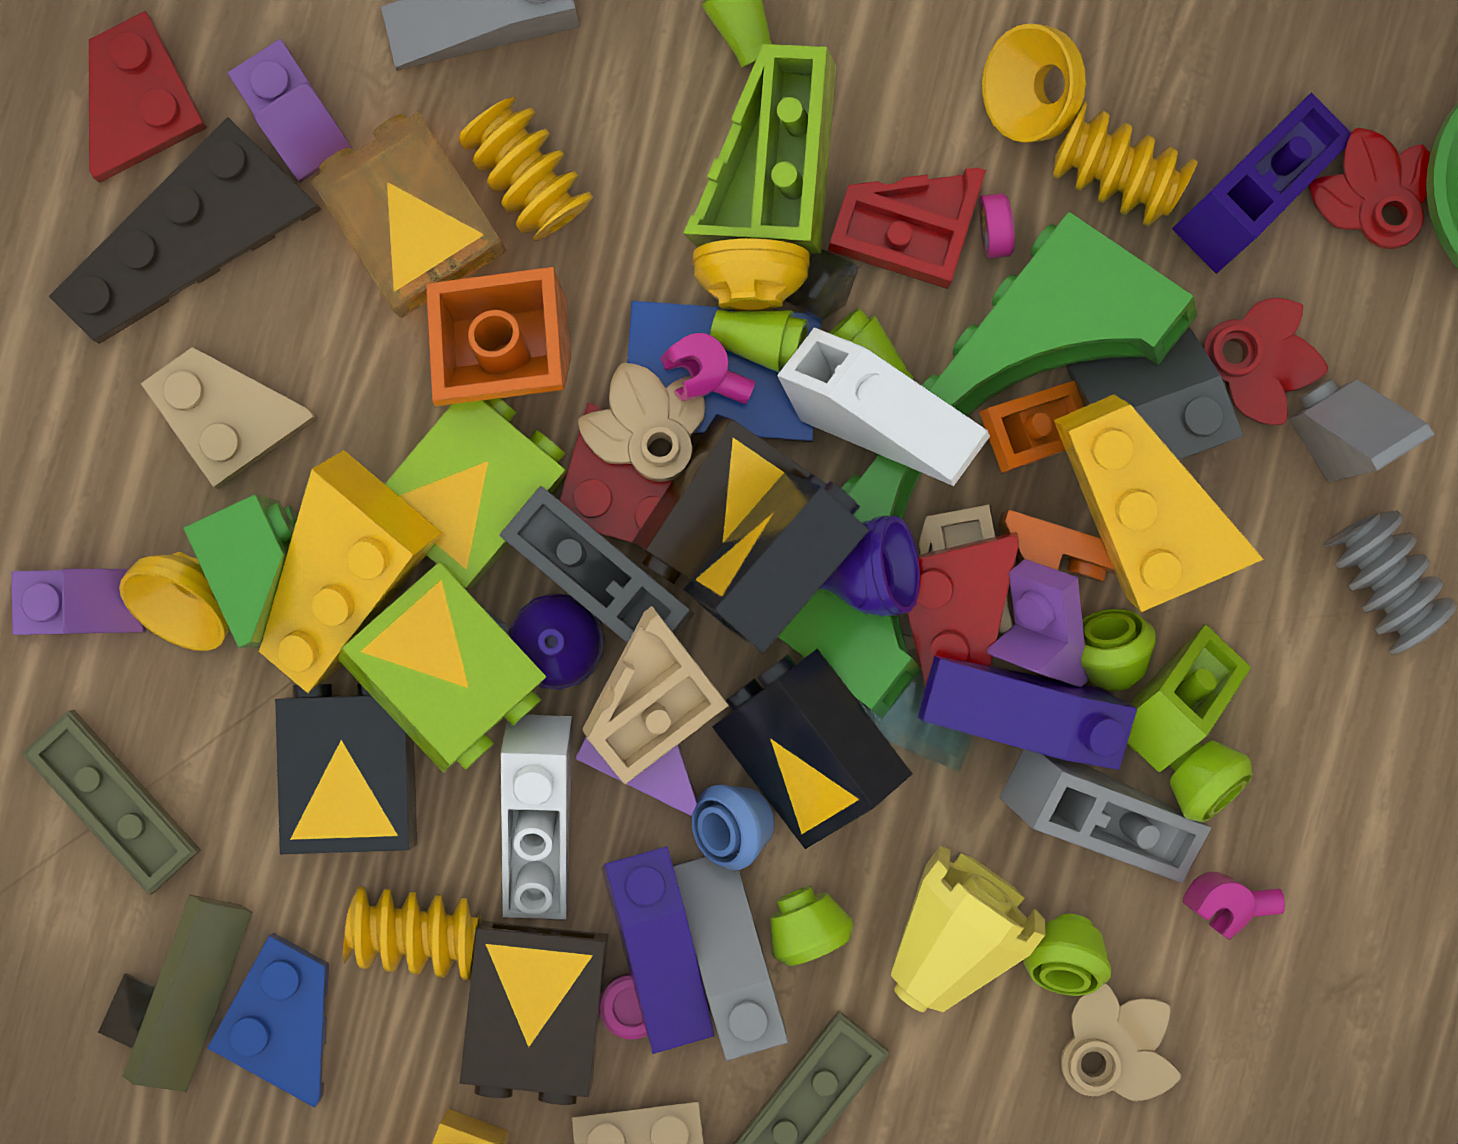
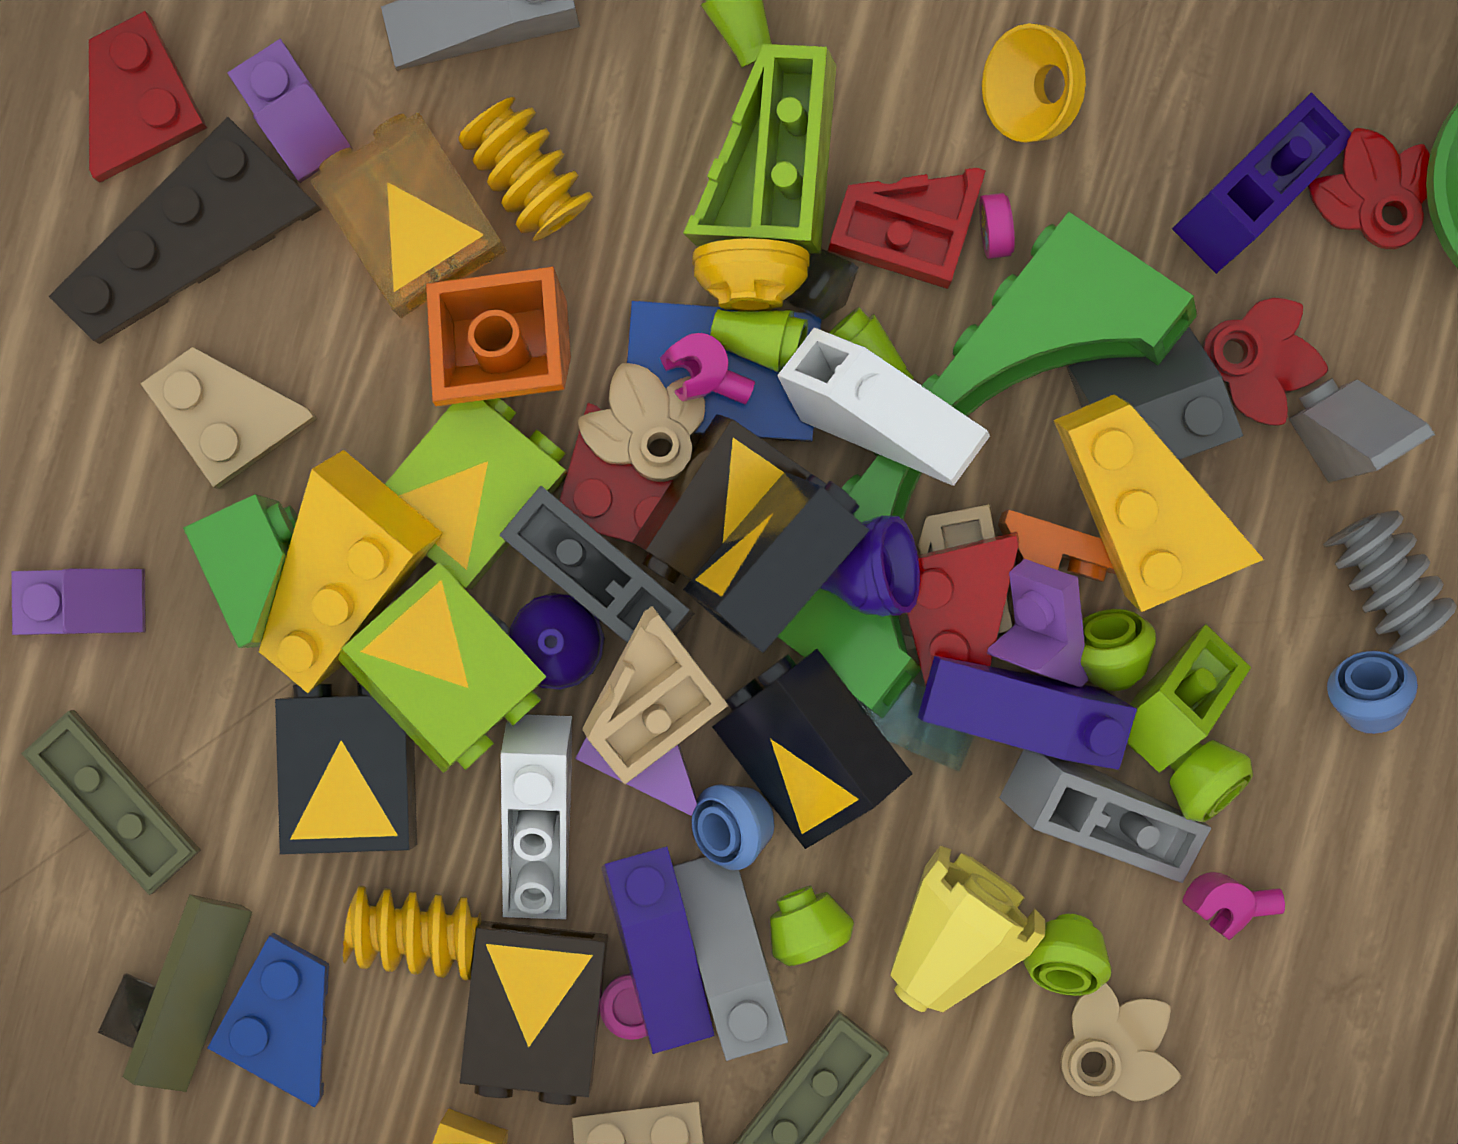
yellow piece [119,552,230,651] -> none
orange slope [979,380,1085,474] -> none
yellow piece [1053,100,1198,227] -> none
none -> medium blue cone [1327,651,1418,734]

